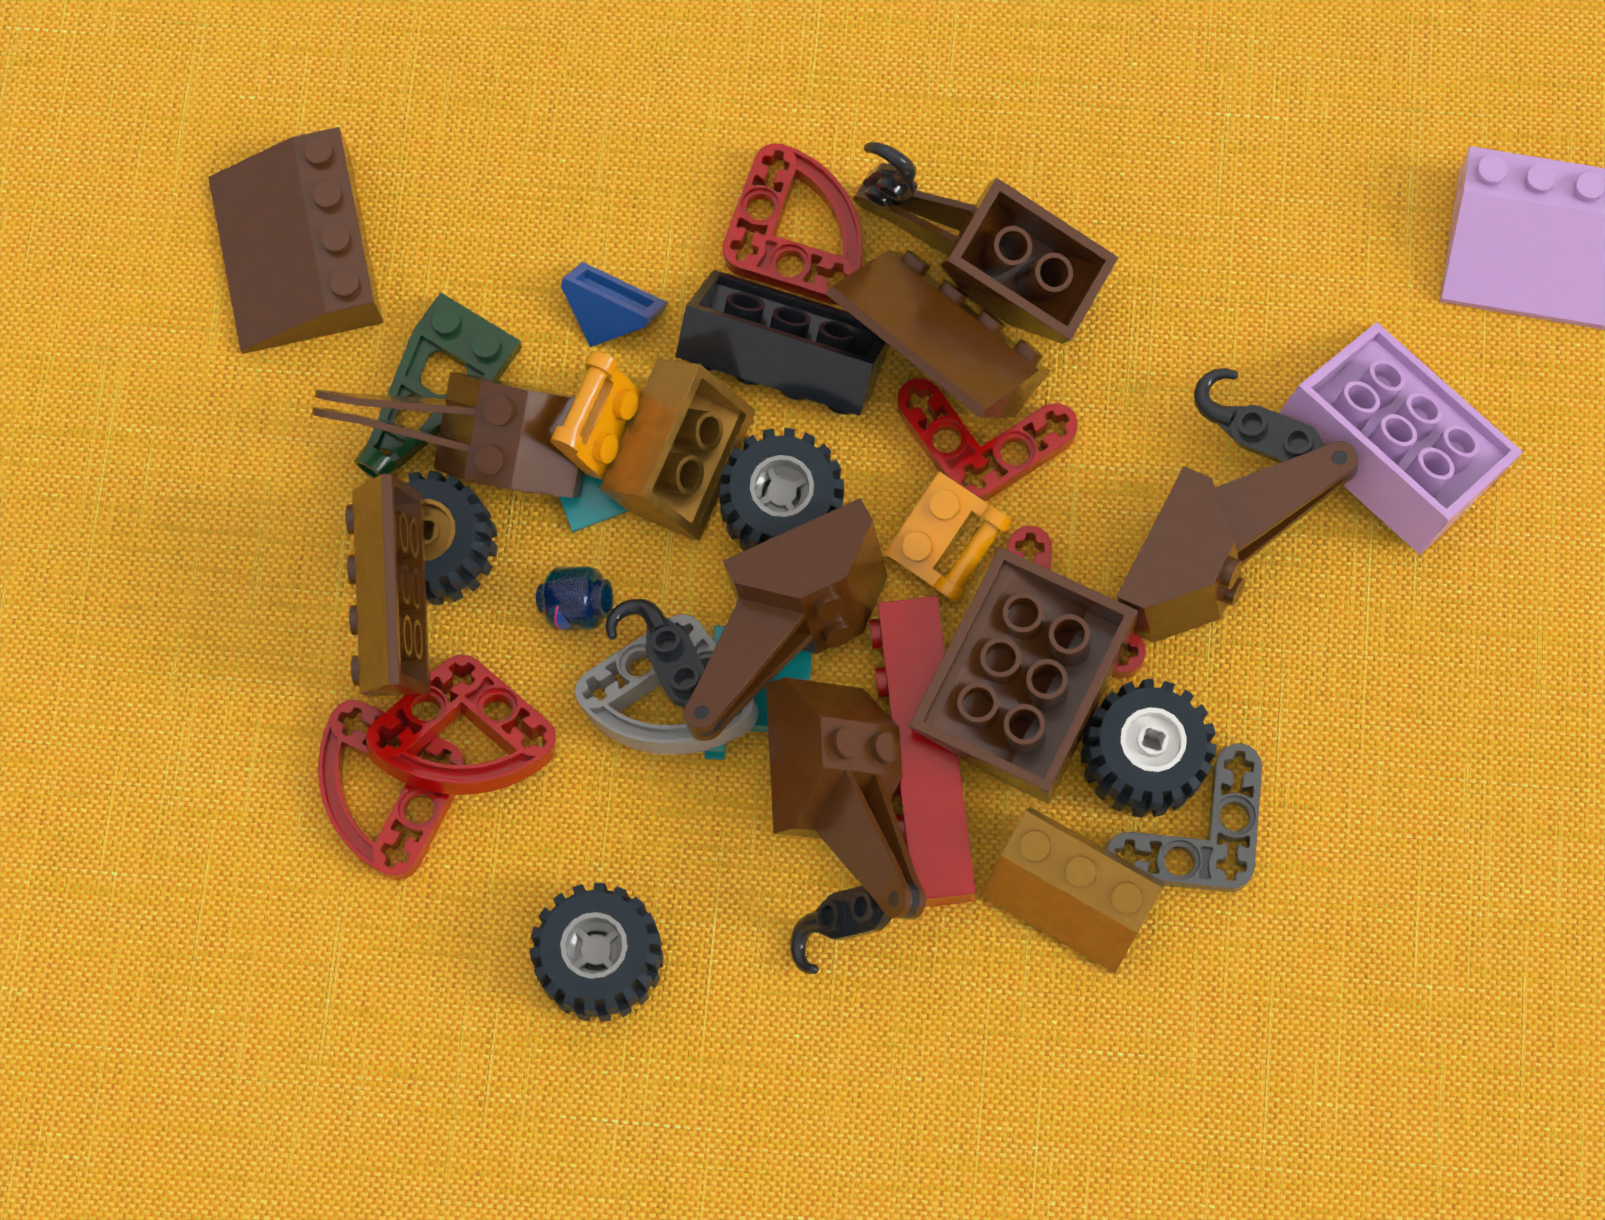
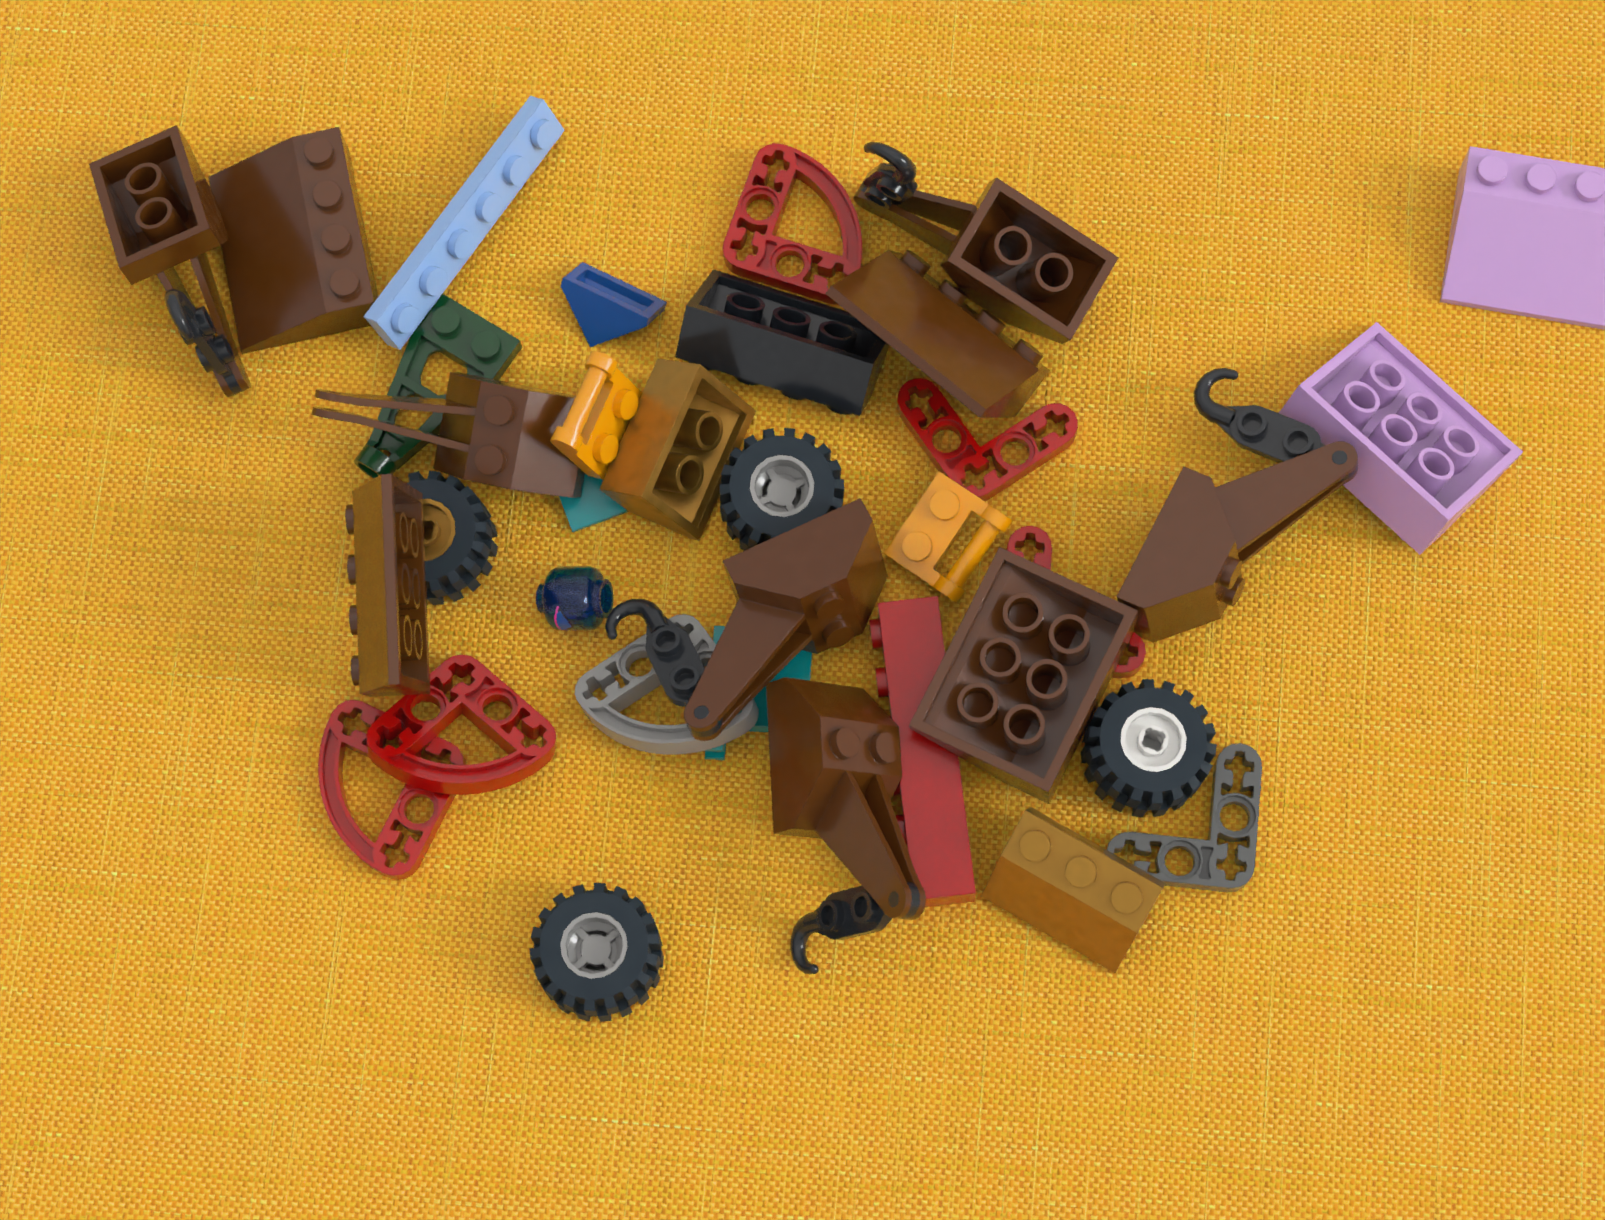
none -> reddish brown slope [89,125,251,398]
none -> light blue plate [363,95,564,350]

